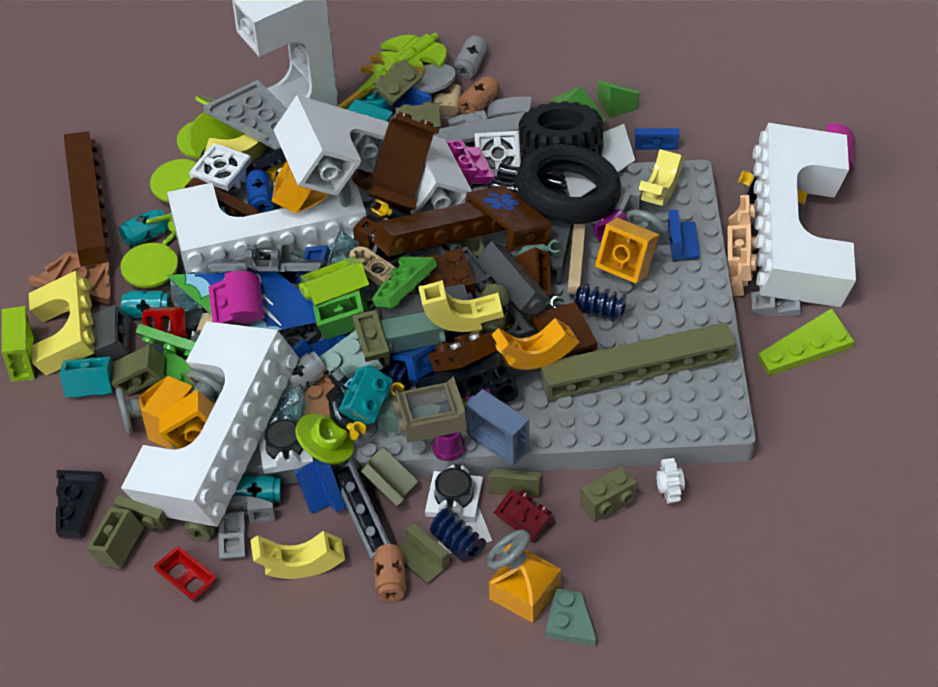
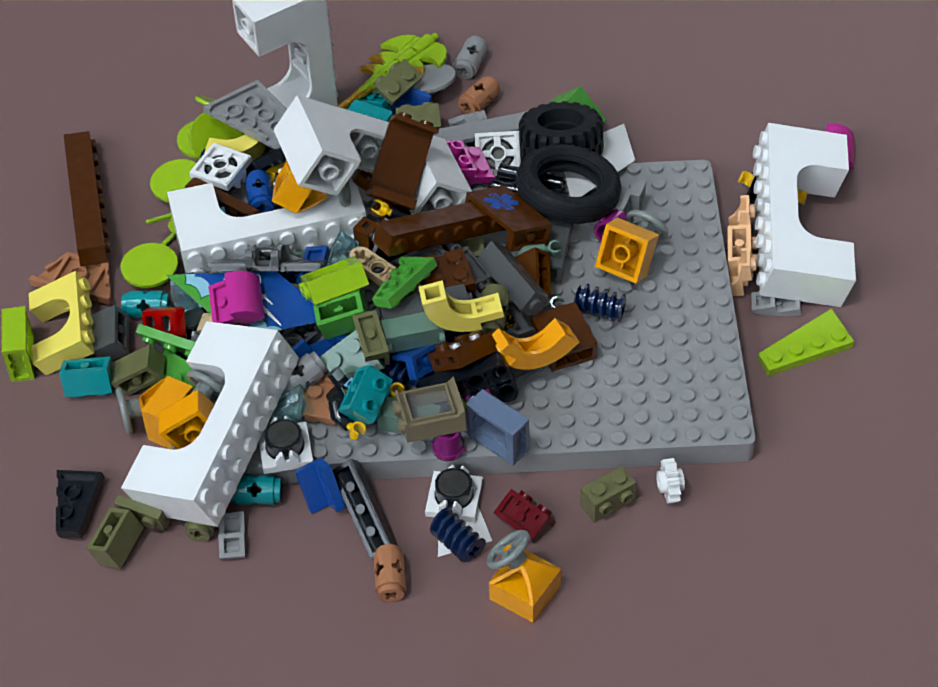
teal piece [119,209,169,247] -> none
red piece [154,546,216,601] -> none
light grey slope [225,496,275,524] -> none
light yellow arch [251,531,345,579] -> none
lime piece [295,414,354,464] -> none
olive panel [361,447,418,506] -> none
olive panel [400,523,450,585] -> none
tan piece [433,84,462,115] -> none
light grey slope [487,96,532,119] -> none
olive panel [488,468,541,498] -> none
olive brick [540,322,736,401] -> none
sand green wing [545,588,596,646] -> none
tan beam [568,223,586,295] -> none
bright green slope [597,81,639,118] -> none
blue panel [634,128,679,150] -> none
light yellow arch [639,149,685,206] -> none
blue panel [667,209,700,260] -> none

